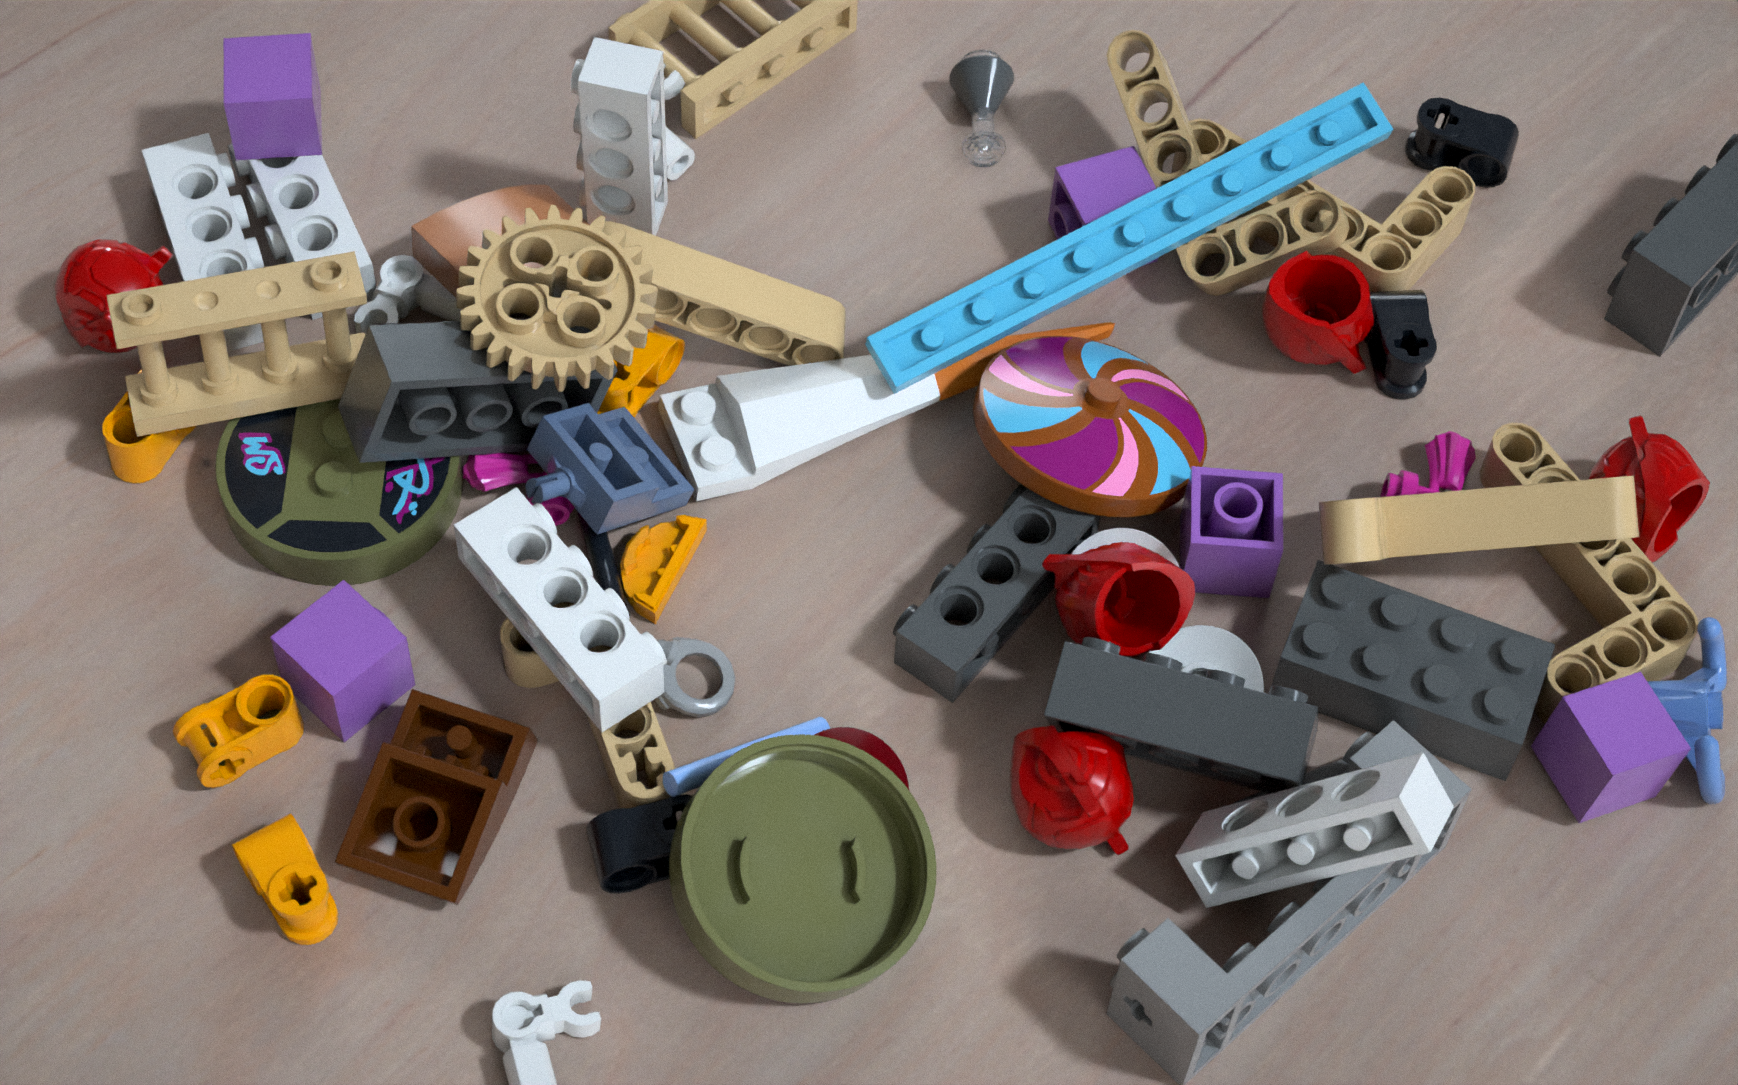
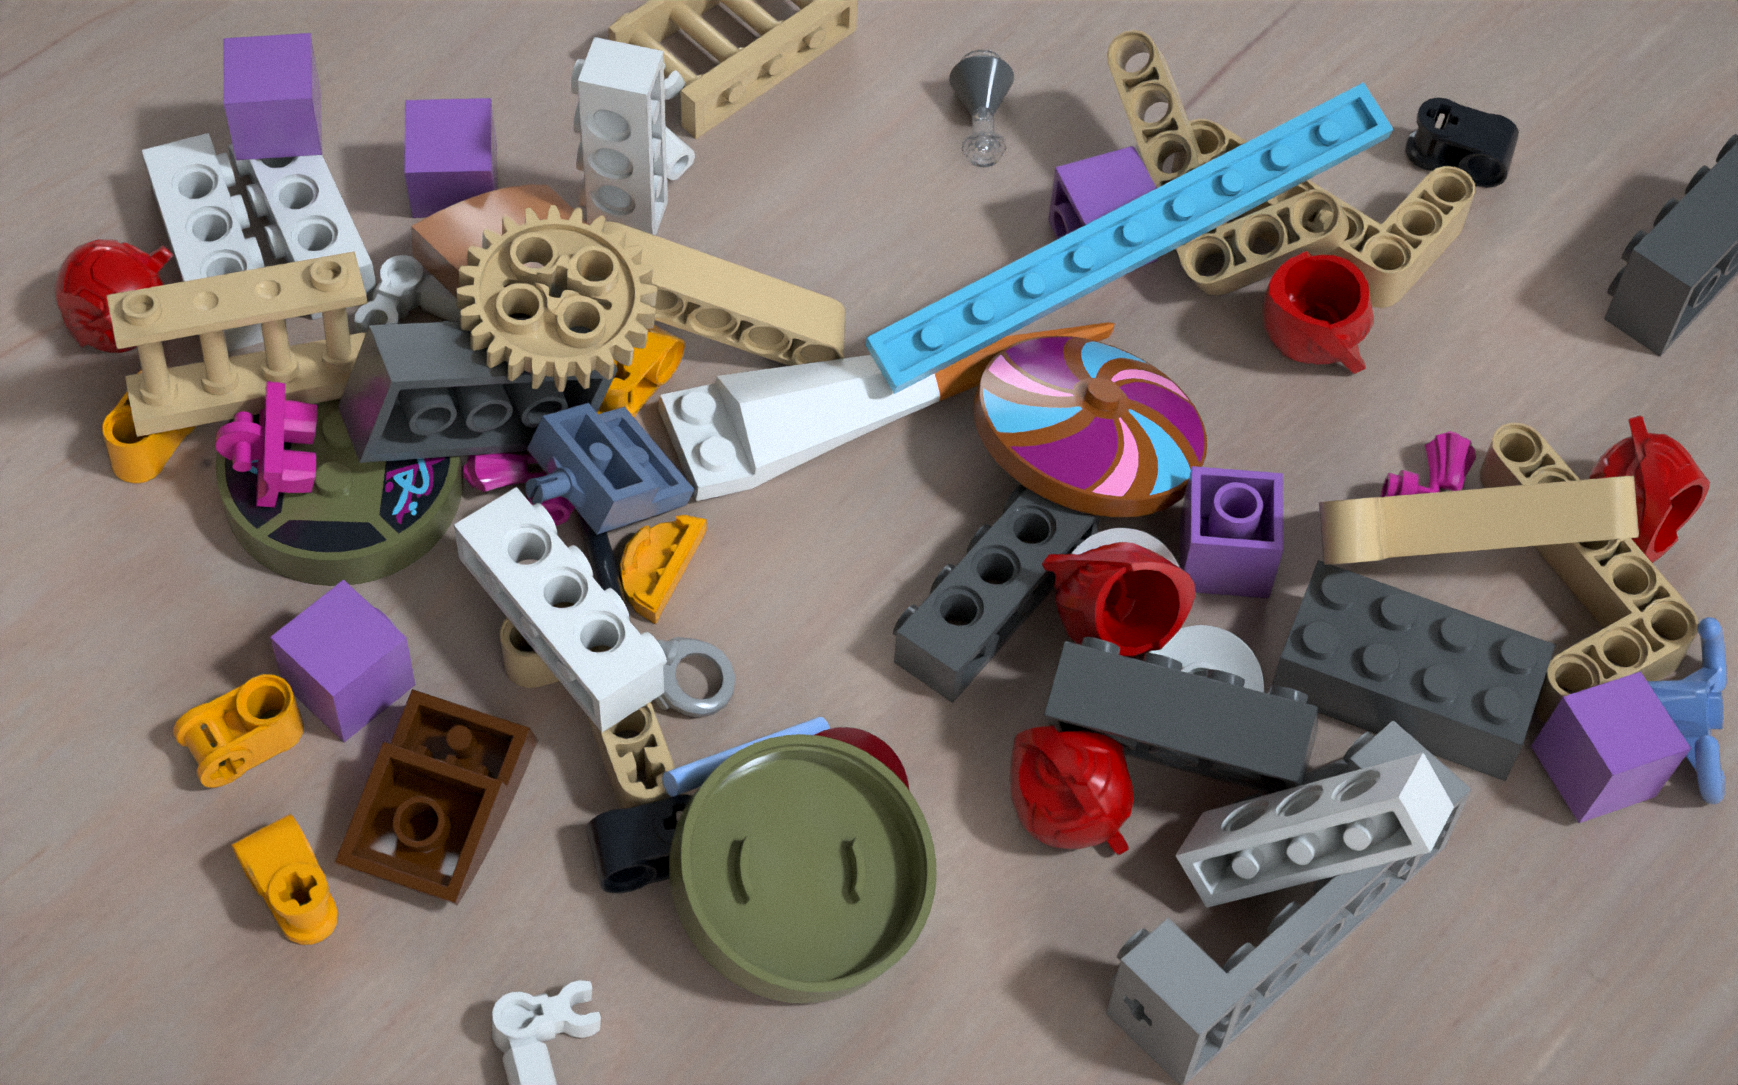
black piece [1364,290,1437,400] -> none
none -> dark pink hips [215,381,317,508]
none -> medium lavender head [404,98,497,218]

